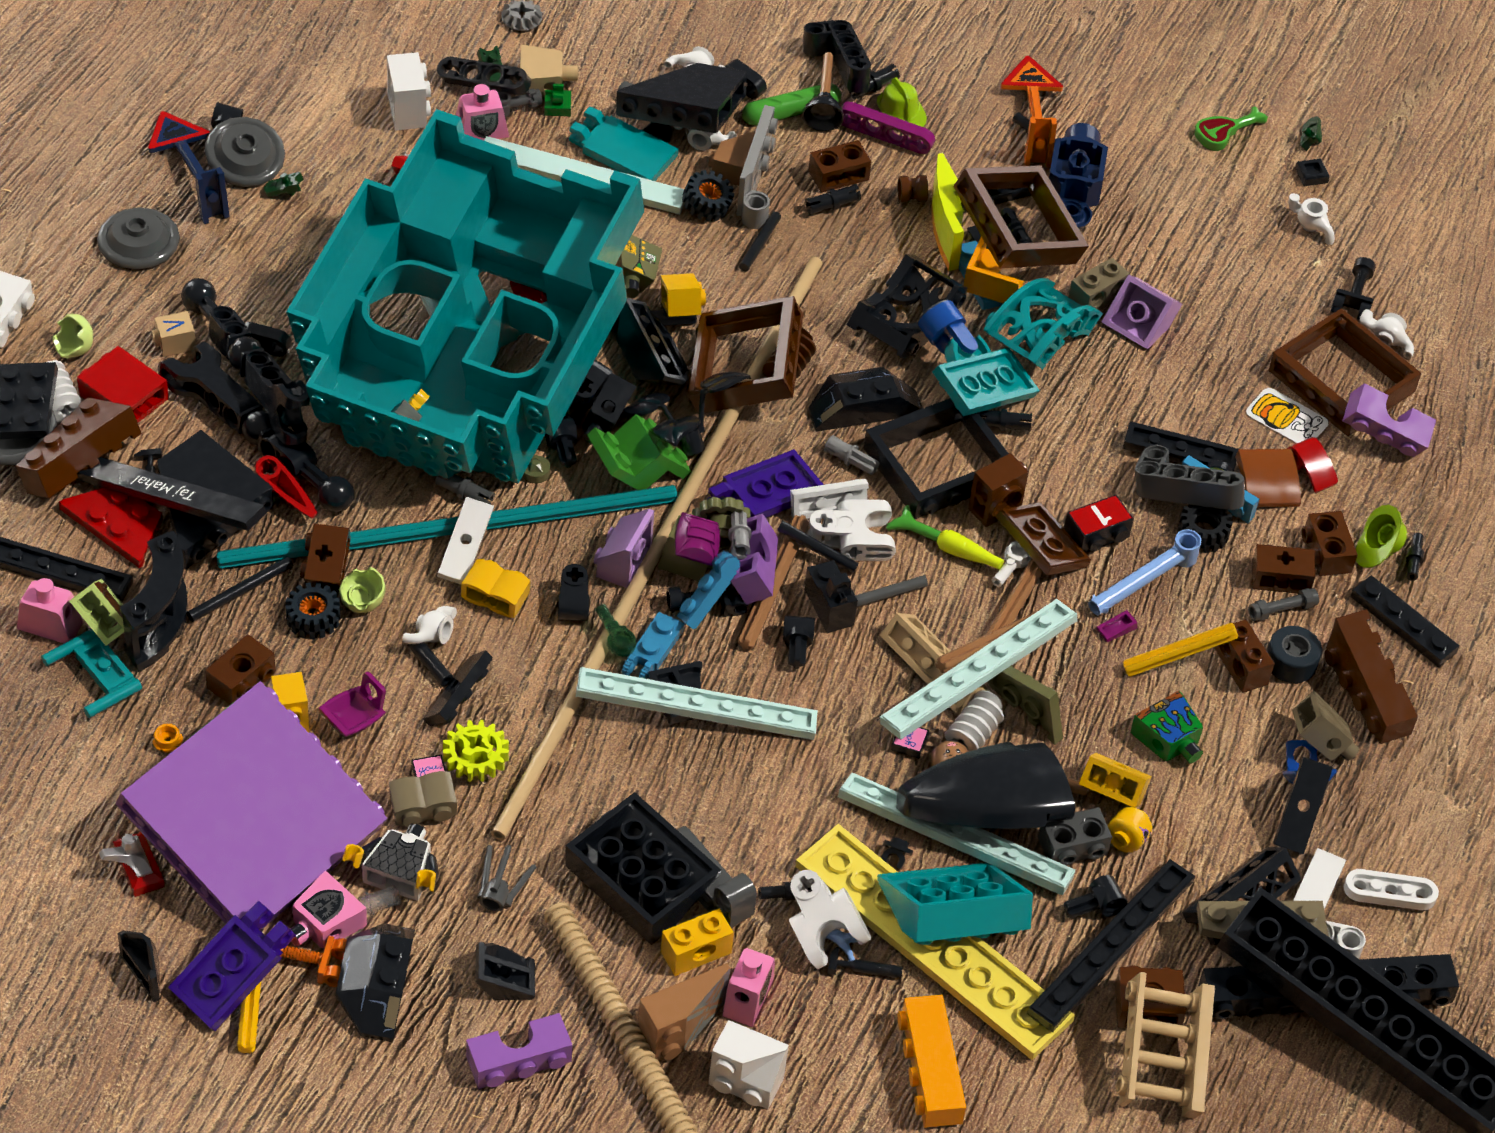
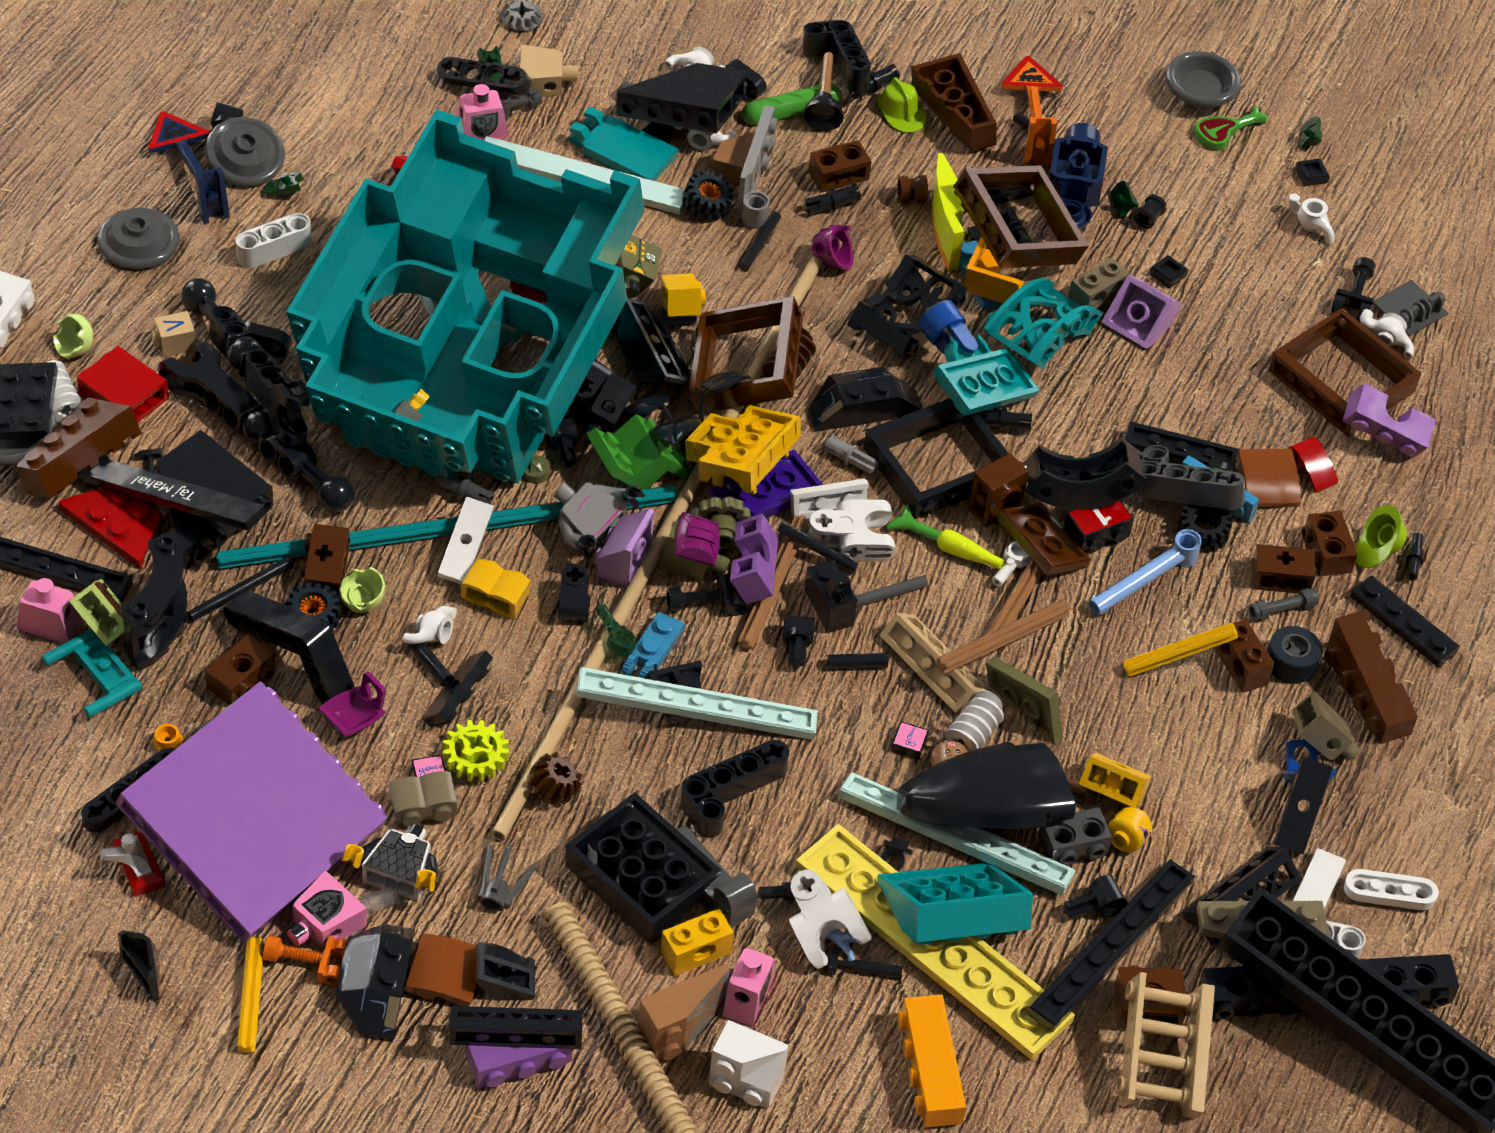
dark purple tile [168,901,296,1031] -> none
red piece [255,455,318,519] -> none
yellow brick [271,672,309,733] -> none
white slope [387,52,431,131] -> none
green tile [544,84,571,117] -> none
dark azure hinge [677,551,740,630] -> none
light grey axle [728,511,752,559] -> none
magenta beam [841,102,936,154] -> none
light aqua tile [880,599,1077,740] -> none
magenta piece [1097,610,1138,642] -> none
torso [1130,691,1203,764] -> none
sticker [1246,388,1328,443] -> none
none -> black beam [81,748,175,832]
none -> black beam [223,590,354,704]
none -> white beam [236,213,311,268]
none -> dark orange slope [403,933,477,1006]
none -> black fence [449,1006,583,1049]
none -> reddish brown gear [528,752,582,806]
none -> light grey torso [554,482,645,557]
none -> black beam [680,740,789,838]
none -> yellow piece [685,405,801,495]
none -> magenta helmet [811,225,854,270]
none -> black piece [827,653,888,669]
none -> reddish brown wedge [911,53,997,152]
none -> black fence [1023,437,1147,510]
none -> dark green piece [1110,181,1139,218]
none -> black bush [1133,194,1167,229]
none -> black tile [1150,255,1189,289]
none -> dark grey piece [1165,51,1241,108]
none -> dark grey hinge [1372,280,1448,336]

